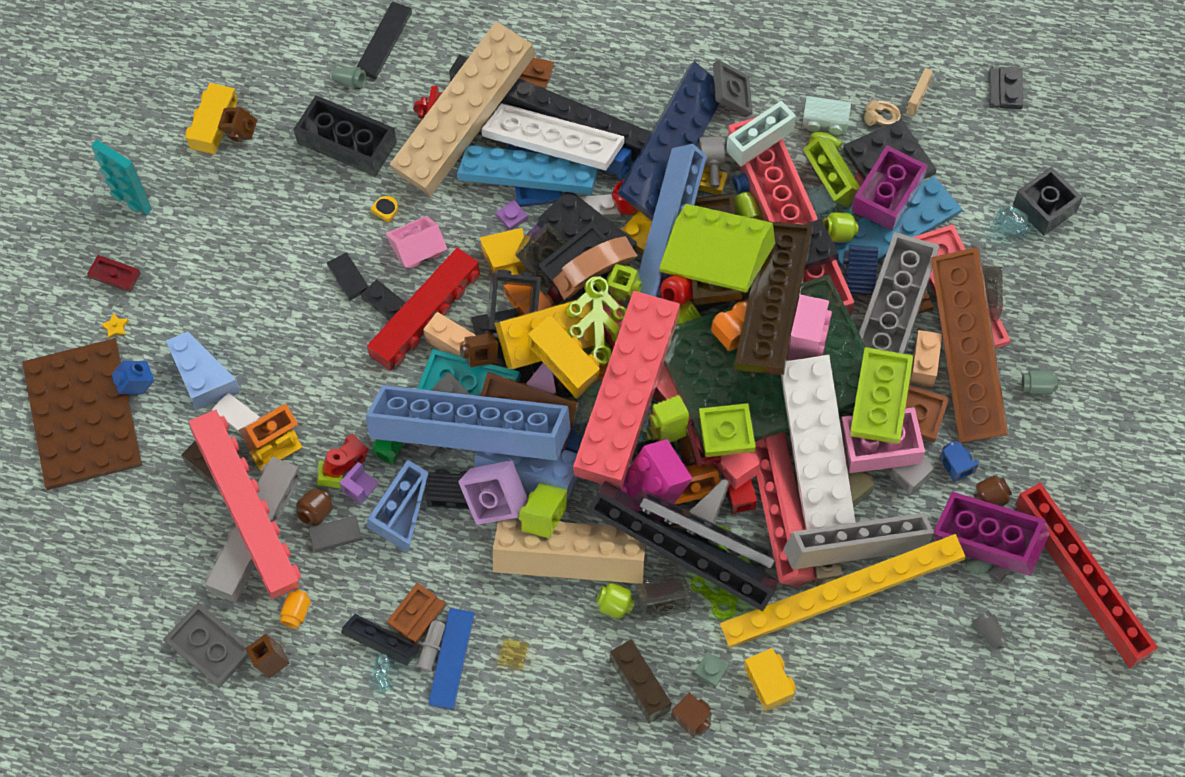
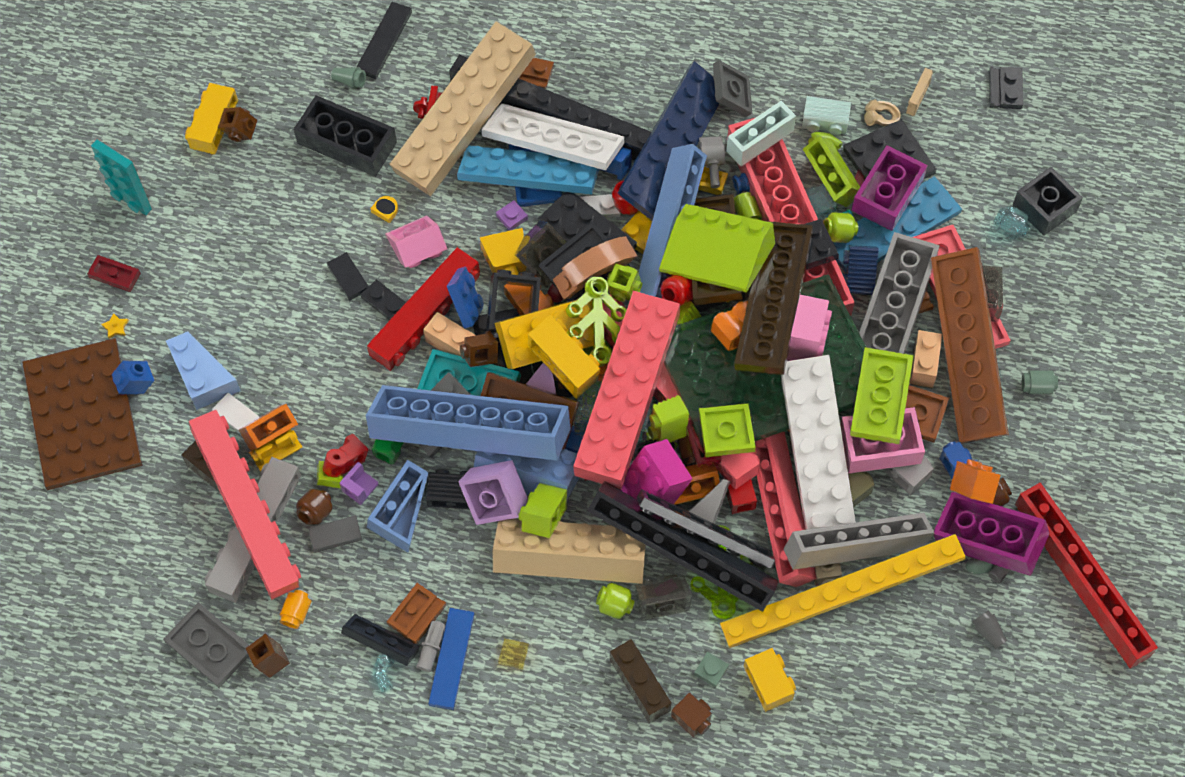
none -> blue plate [447,267,484,329]
none -> orange brick [950,459,1001,504]

